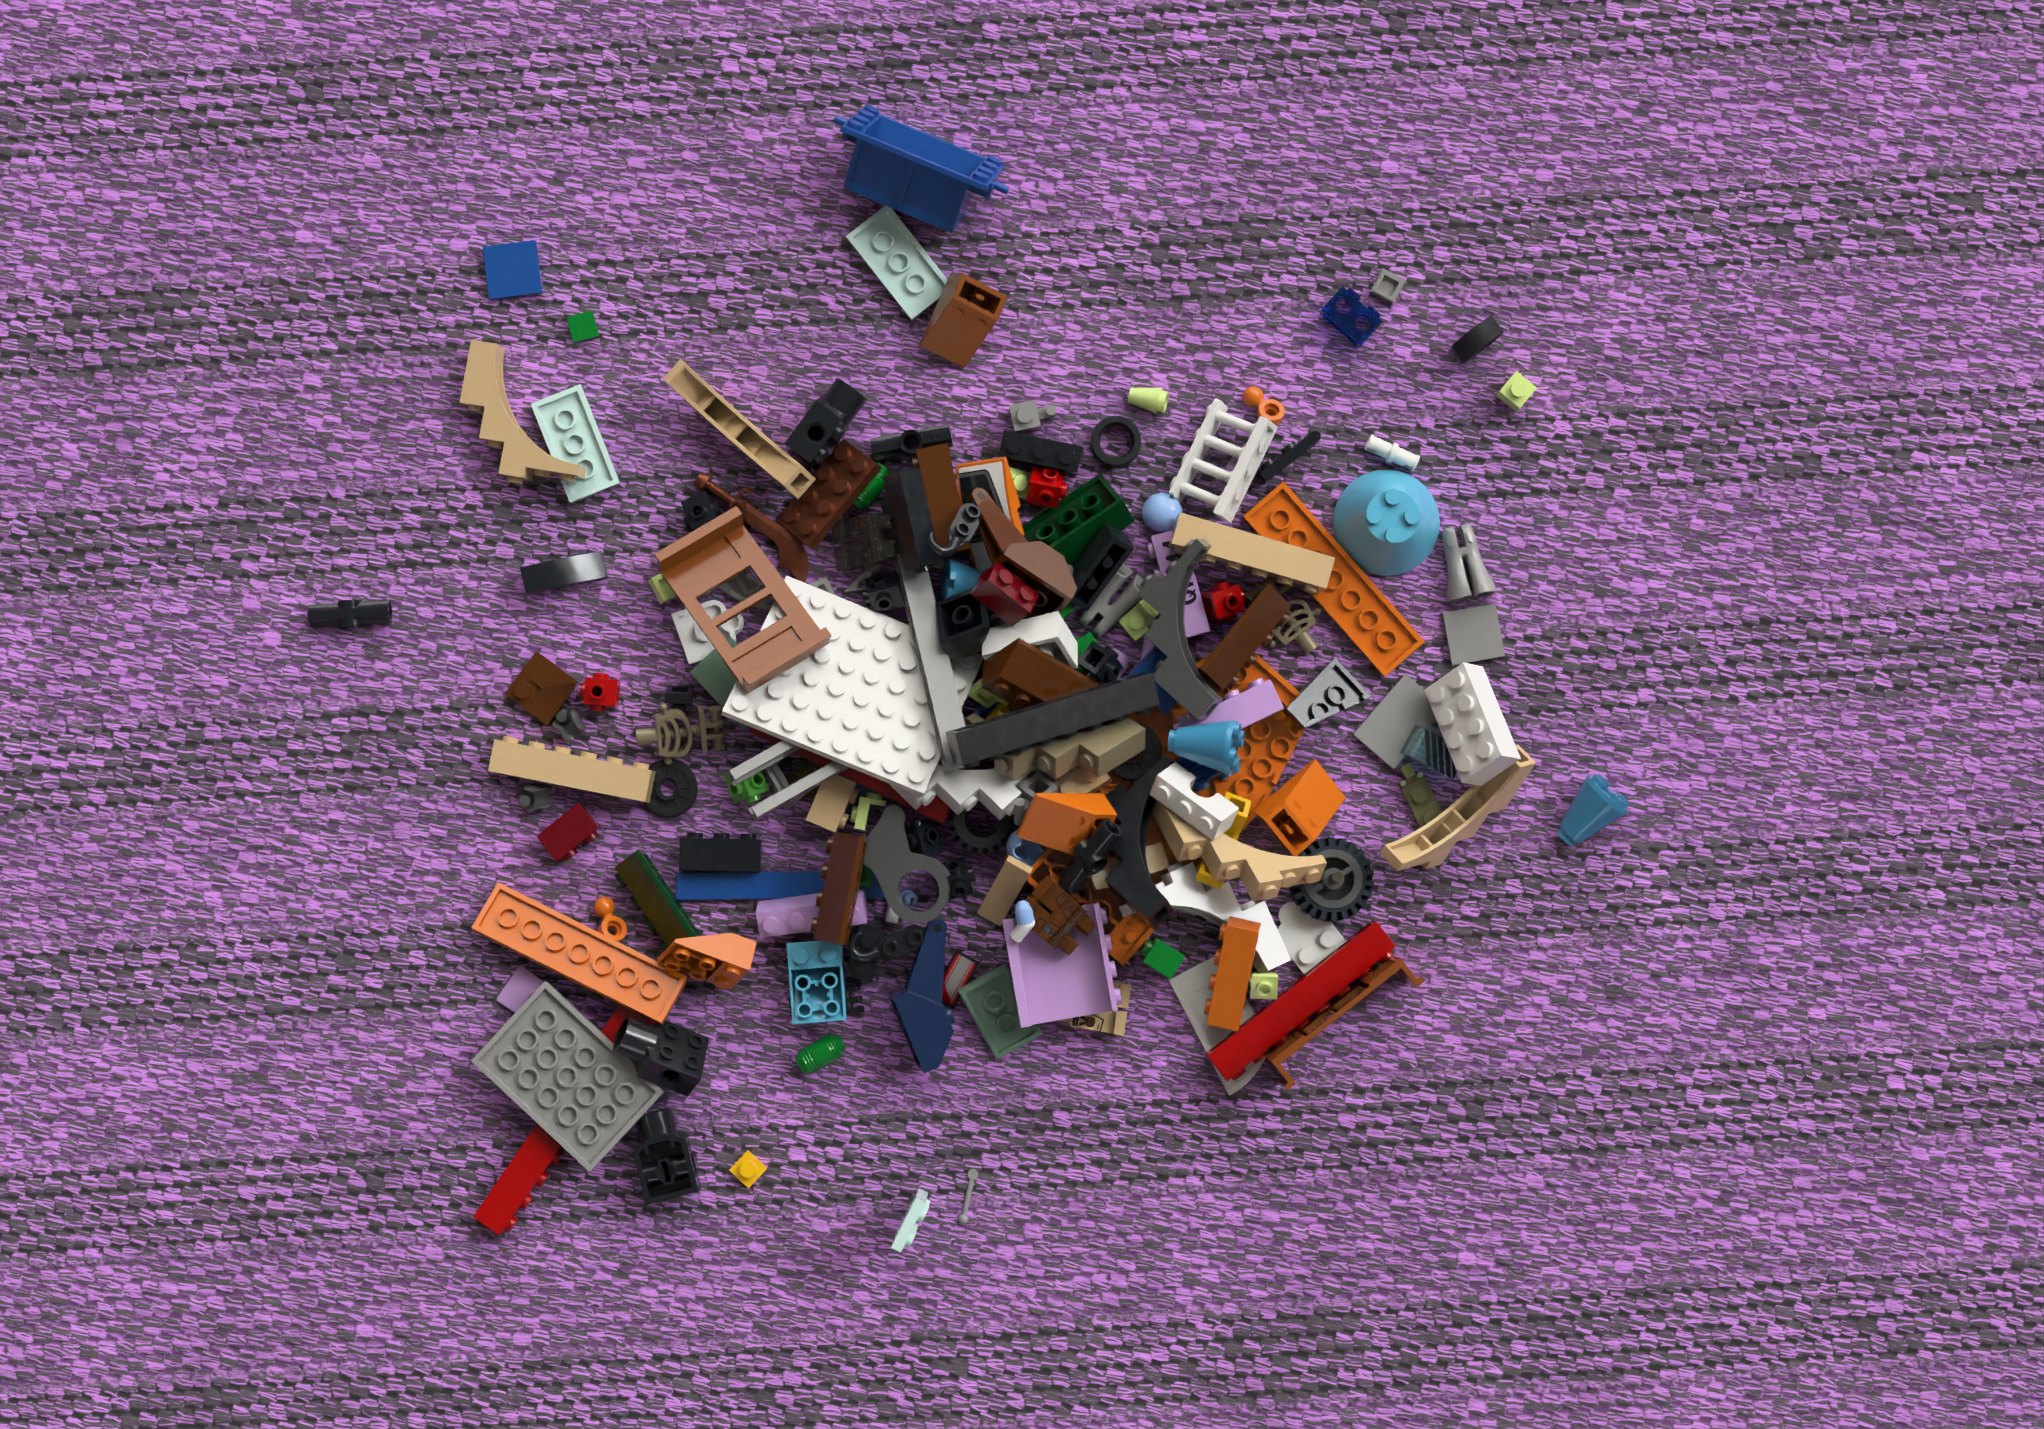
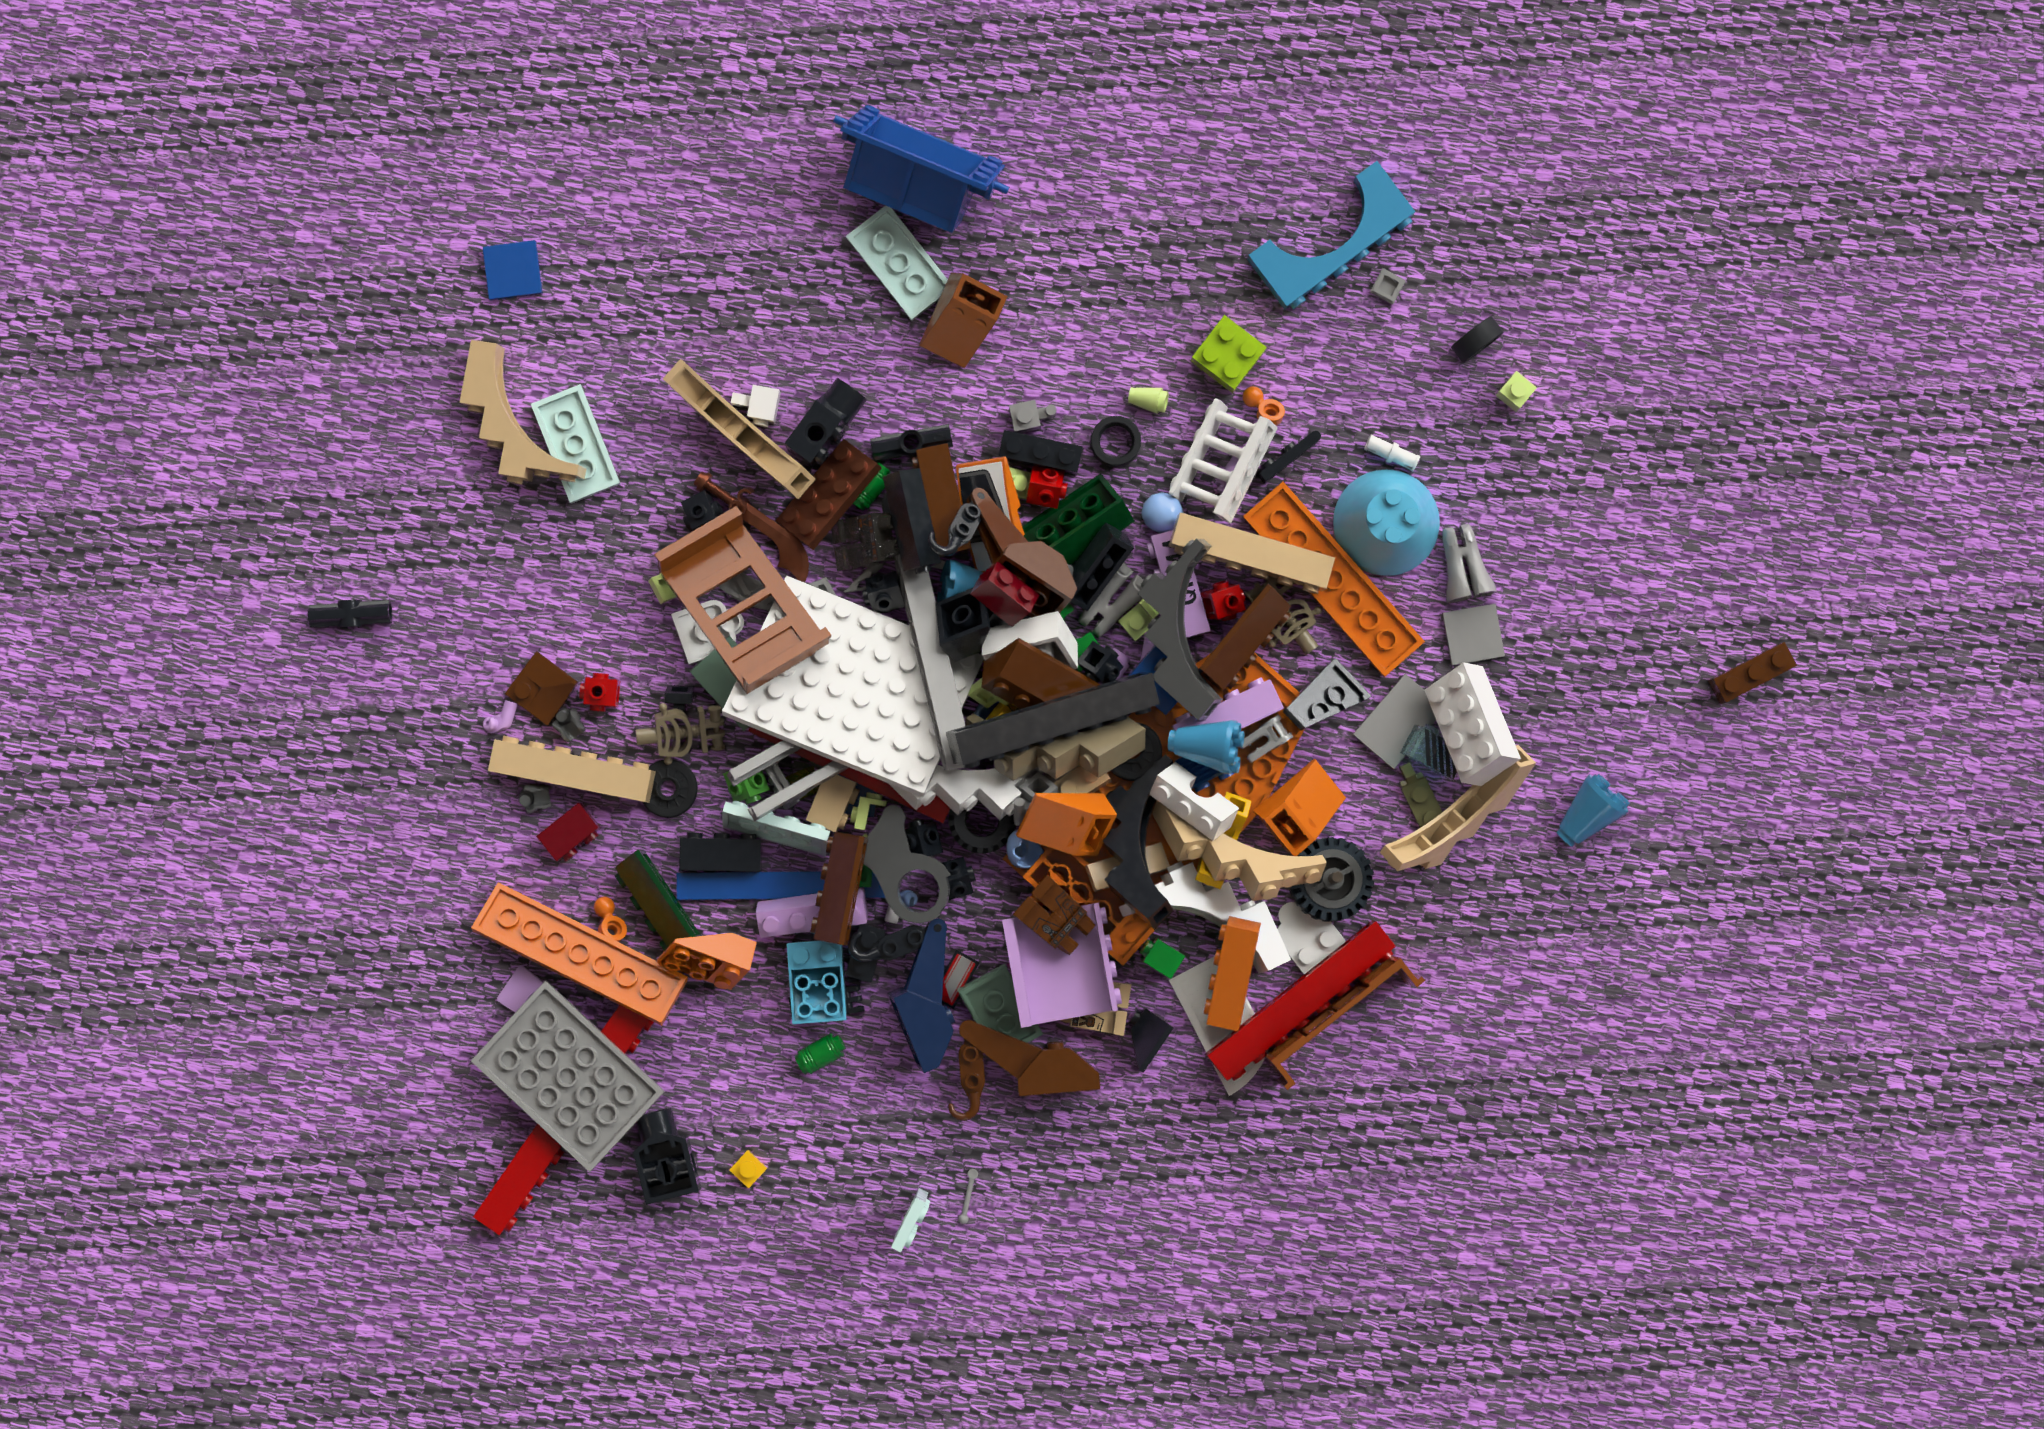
black slope [520,551,608,595] -> none
green tile [567,310,600,344] -> none
black brick [612,1016,709,1097] -> none
tan tile [977,855,1033,926] -> none
arm [1010,900,1035,942] -> none
black piece [1058,820,1122,894] -> none
yellowish green bracket [1249,972,1278,999] -> none
clear blue brick [1319,286,1383,349] -> none
none -> lavender arm [483,700,518,733]
none -> light aqua plate [722,801,830,857]
none -> white brick [731,385,781,427]
none -> reddish brown slope [948,1020,1100,1121]
none -> black slope [1129,1008,1174,1073]
none -> lime brick [1190,315,1267,394]
none -> light grey piece [1240,714,1294,763]
none -> dark azure arch [1247,161,1415,310]
none -> reddish brown arch [1708,642,1797,704]

